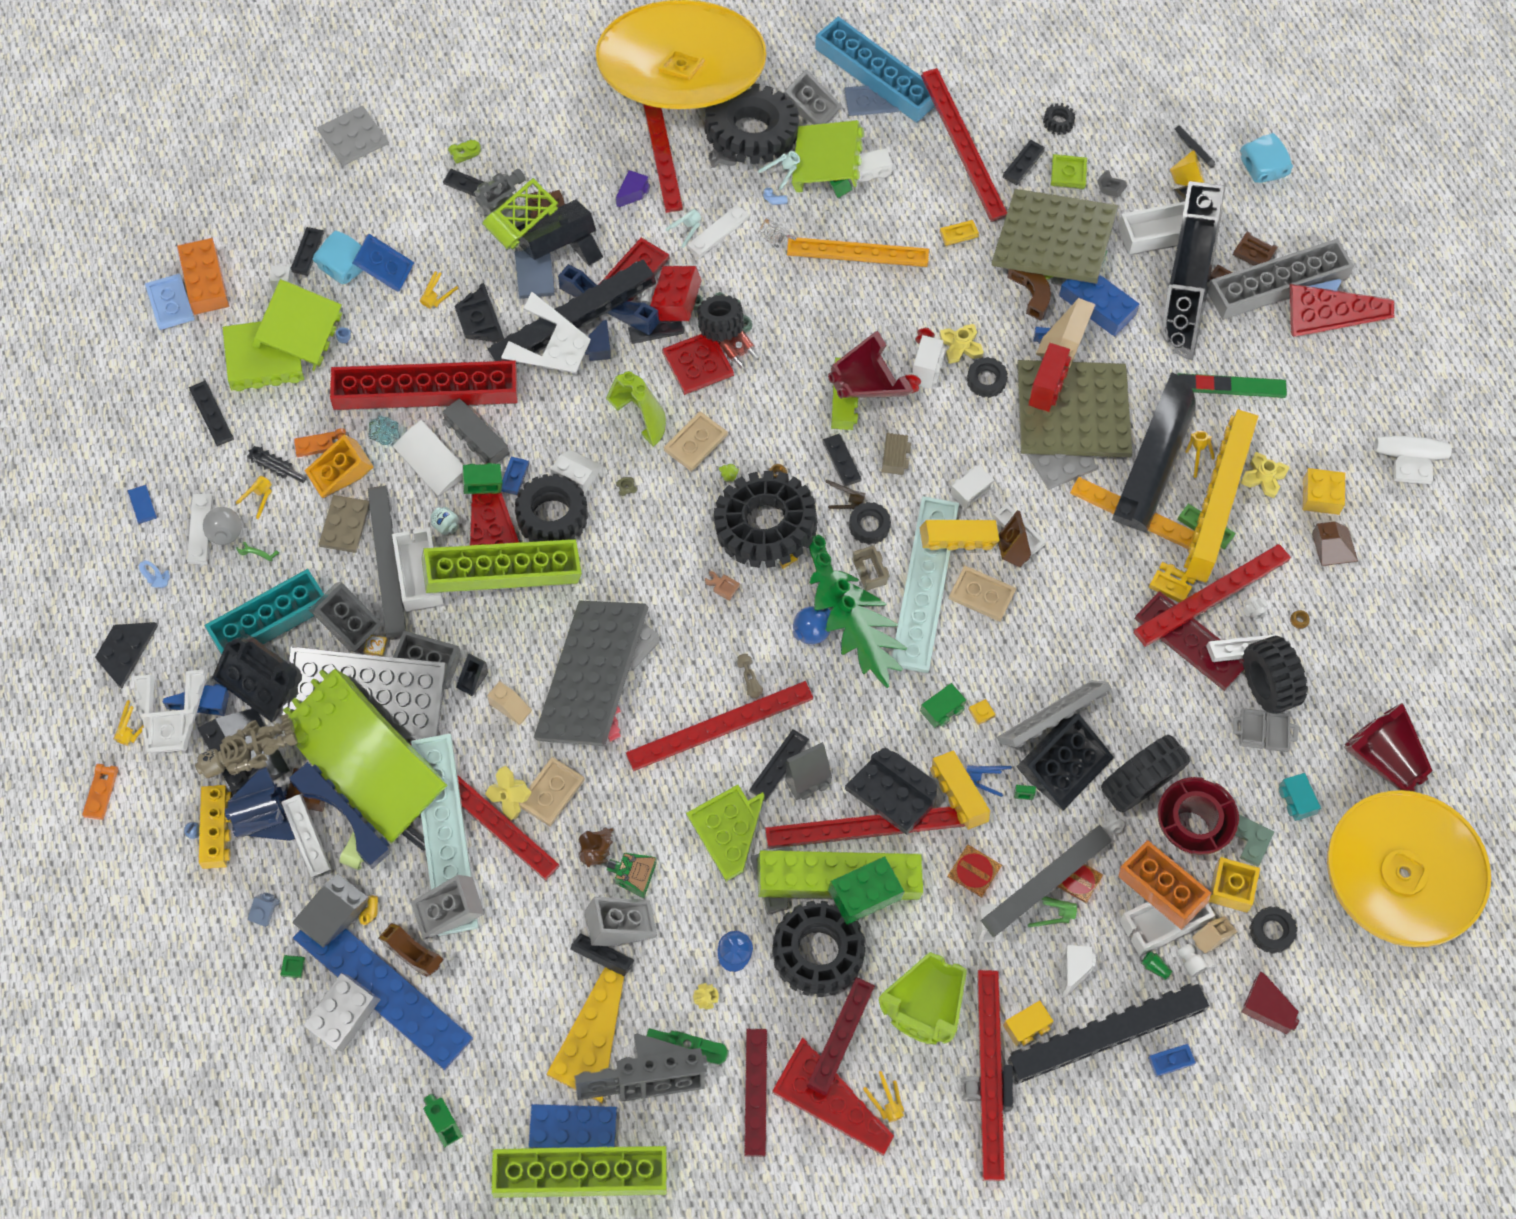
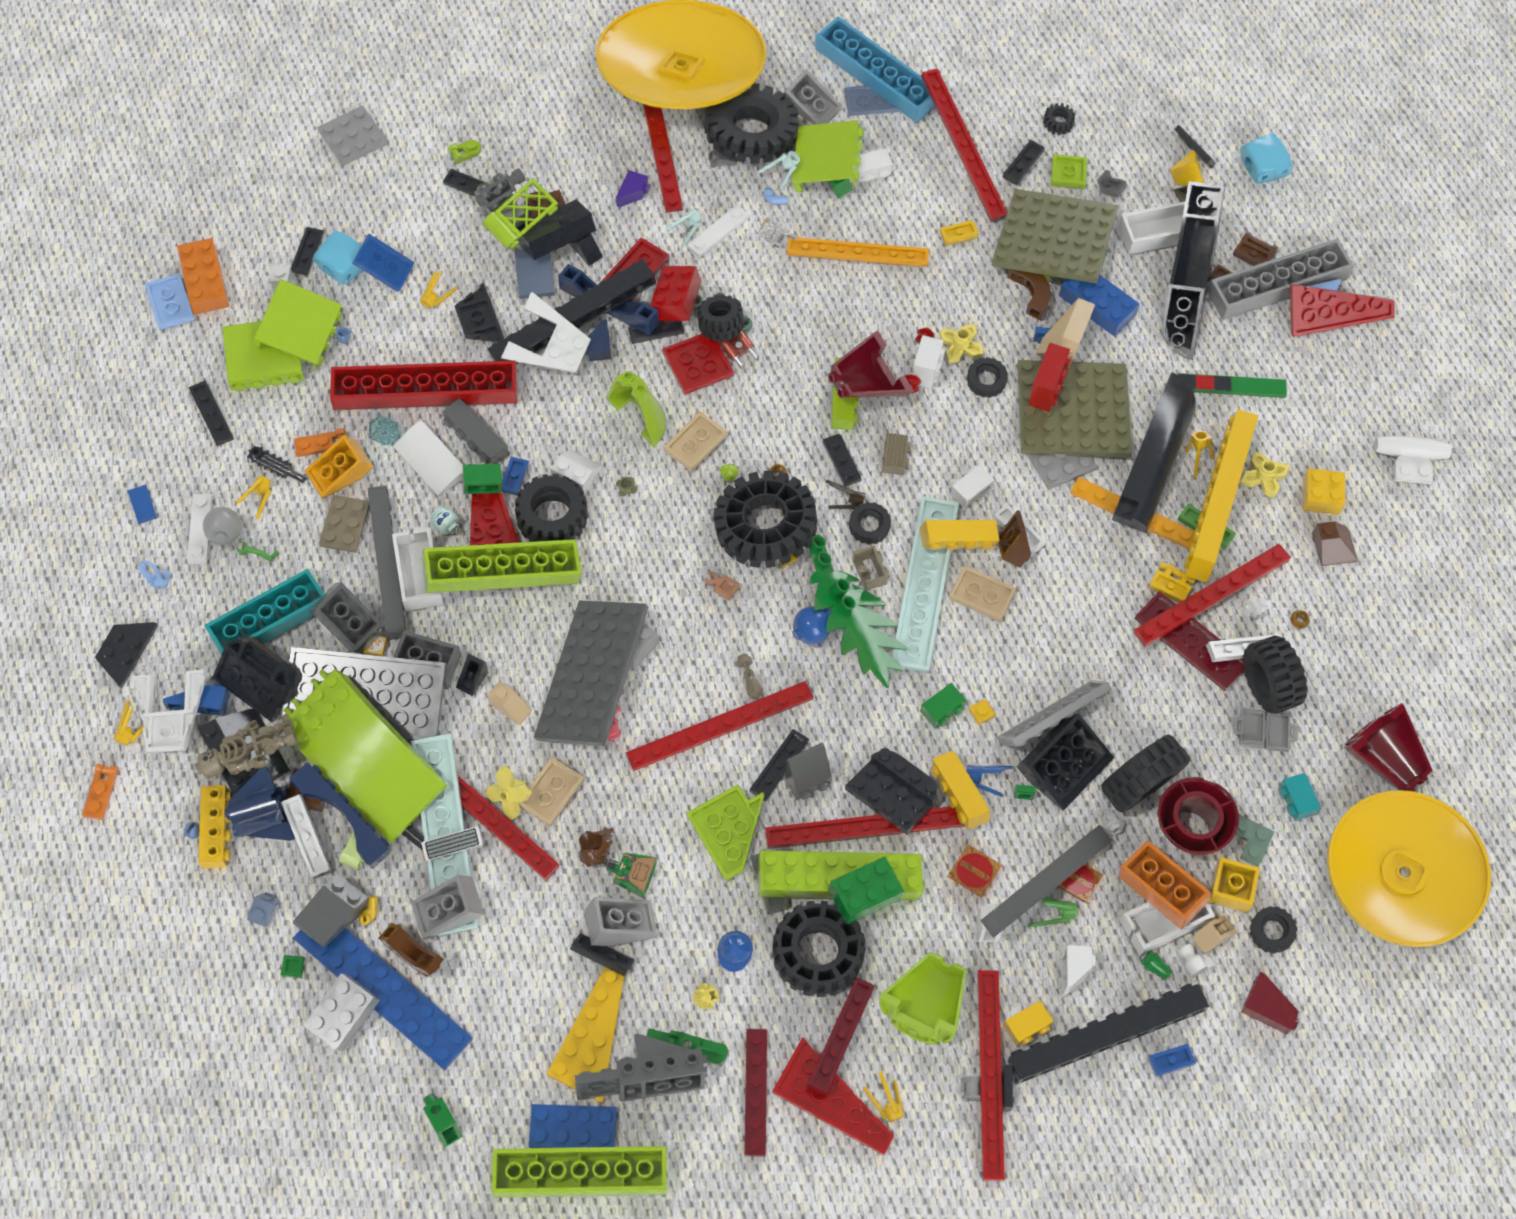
none -> sticker [421,826,483,861]

